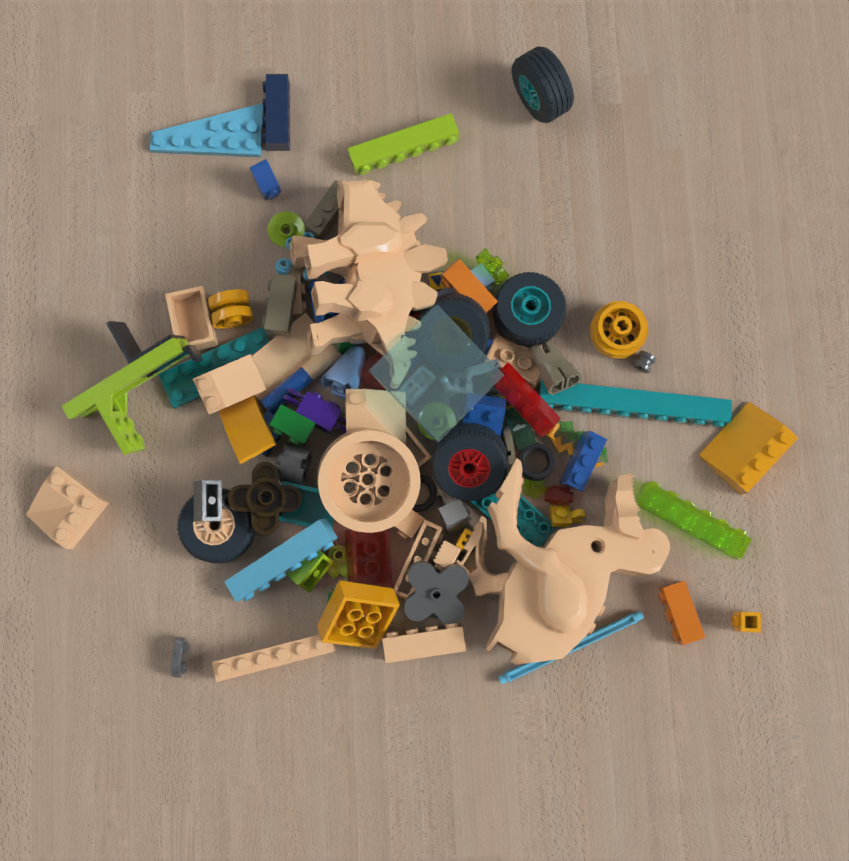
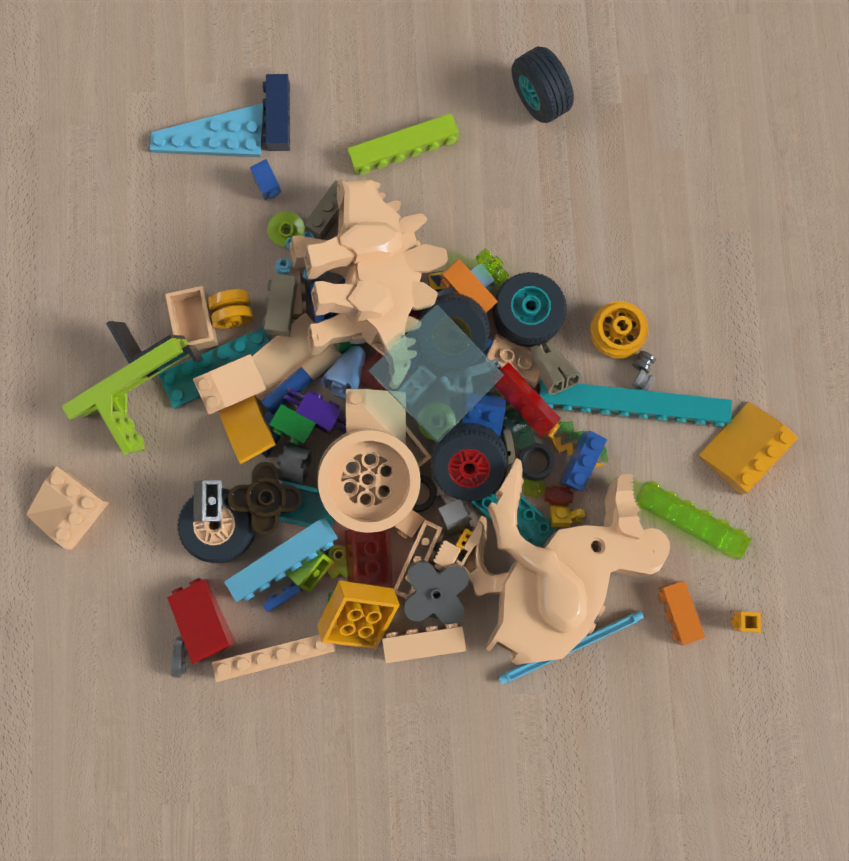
none -> red slope [167,578,236,664]
none -> blue plate [263,583,303,612]
none -> light grey wheel [632,369,655,391]

